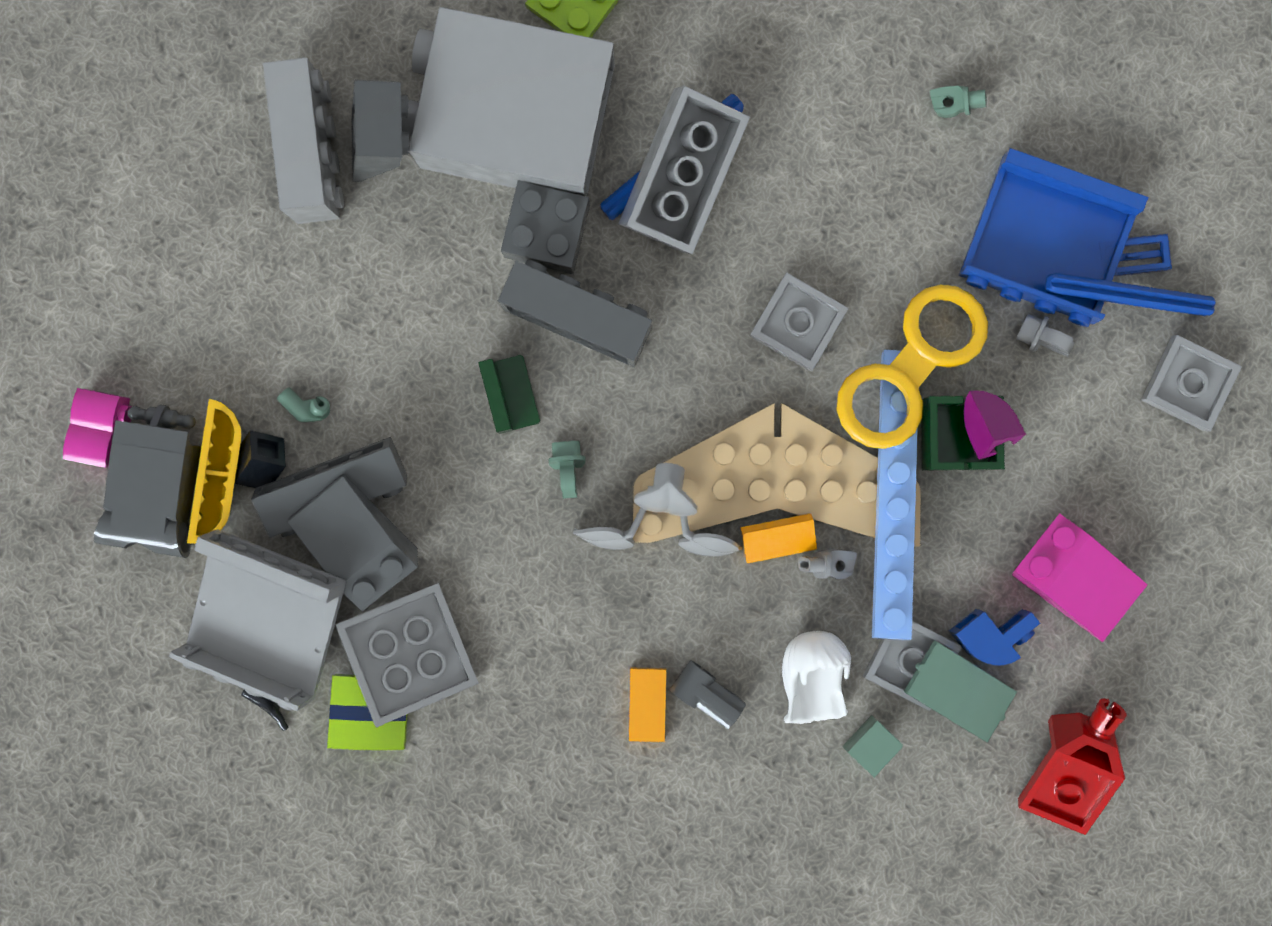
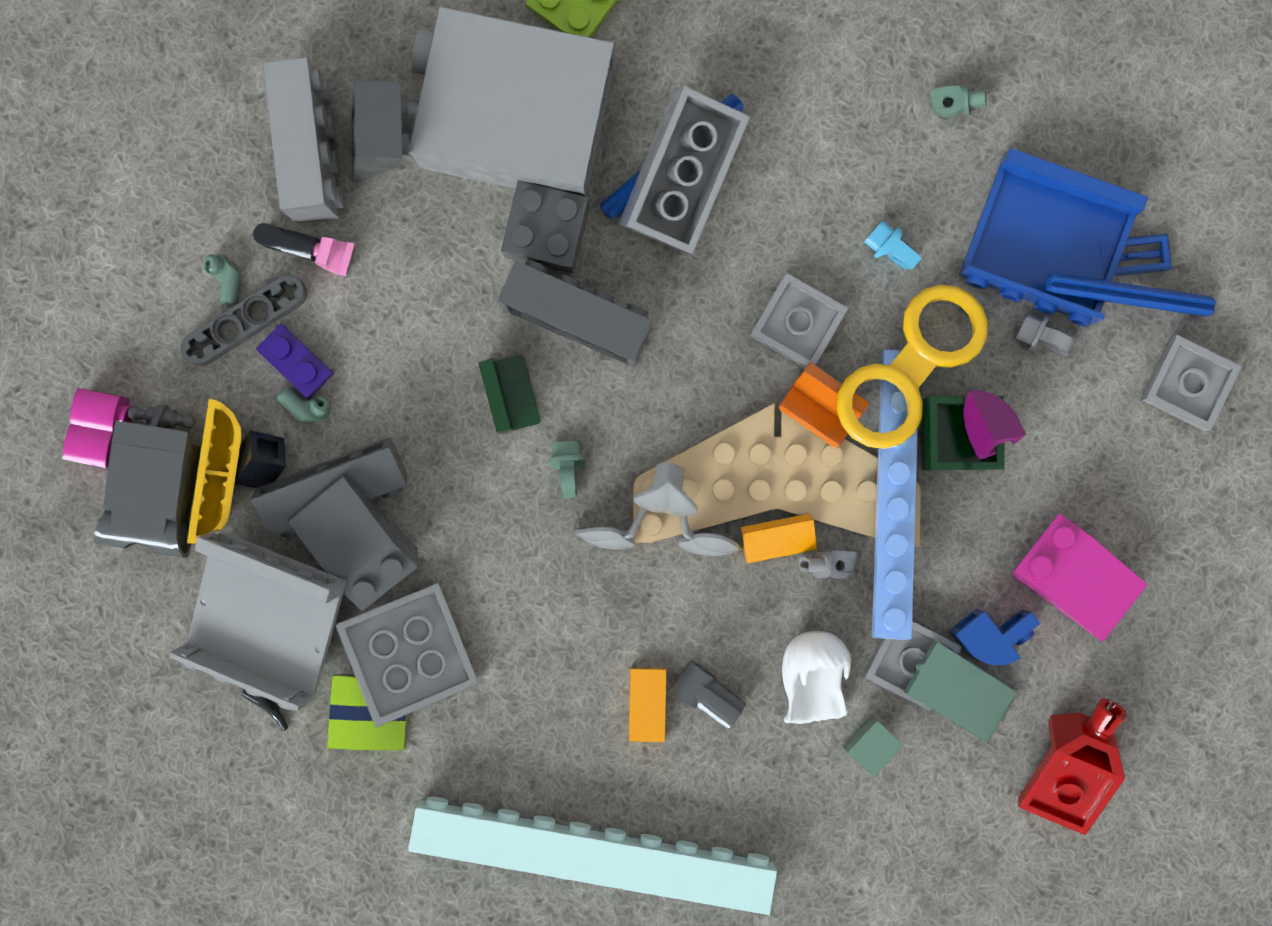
none -> dark grey beam [180,275,307,366]
none -> sand green arm [203,254,241,305]
none -> piece [253,223,355,276]
none -> dark purple plate [256,323,335,399]
none -> light aqua brick [408,797,777,915]
none -> orange panel [779,362,869,448]
none -> medium azure piece [864,220,921,270]

